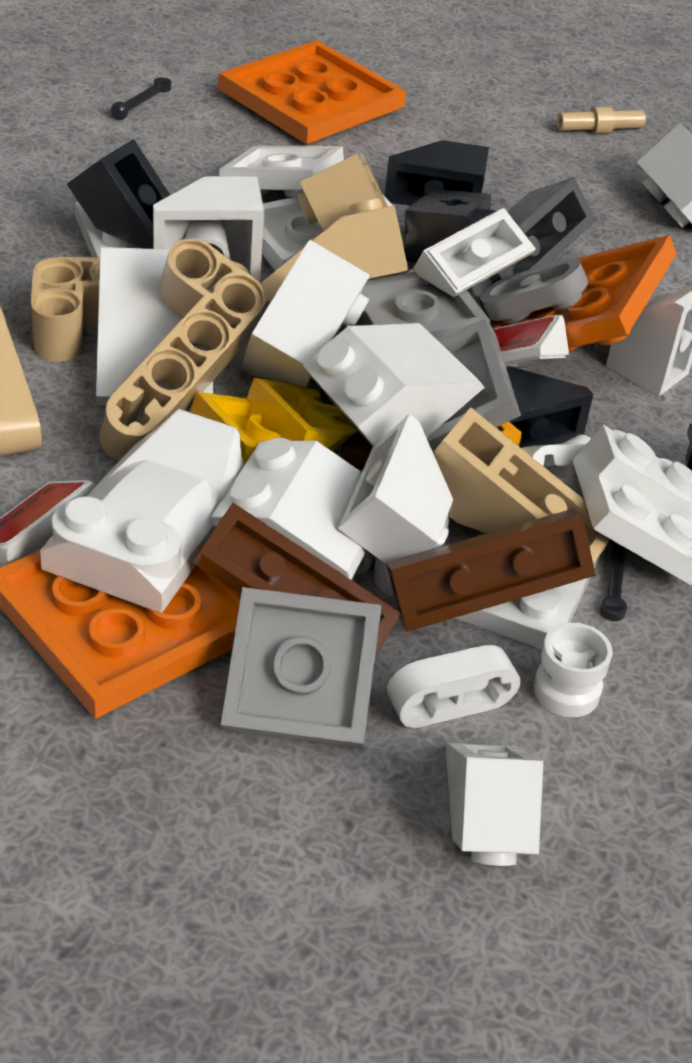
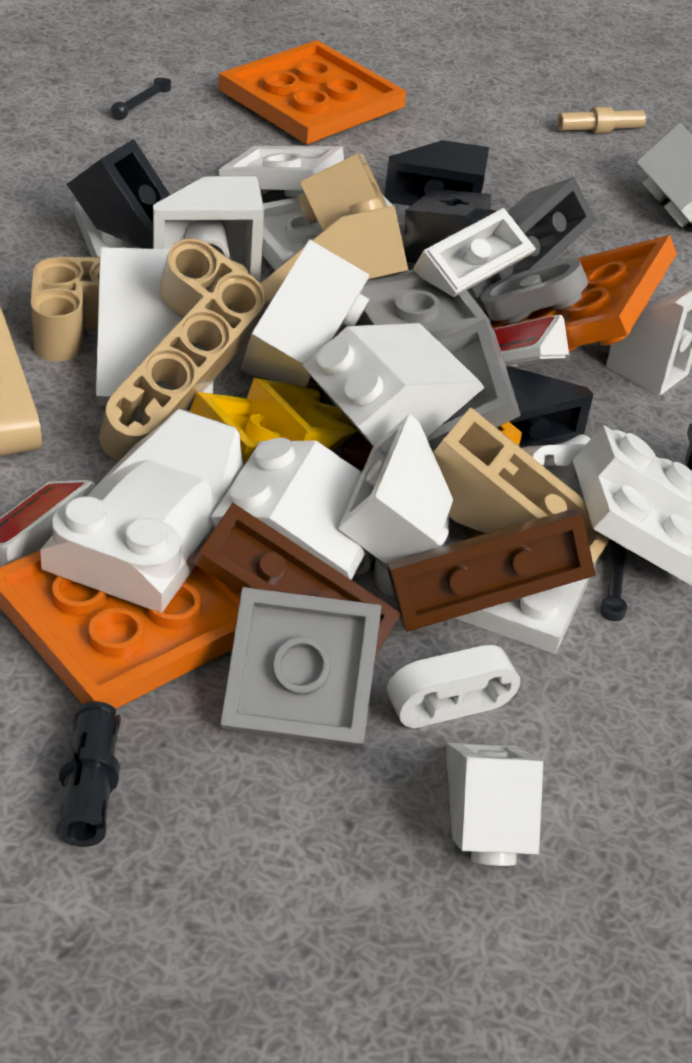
white wheel [533,622,613,717] -> none
none -> black pin [56,701,121,847]

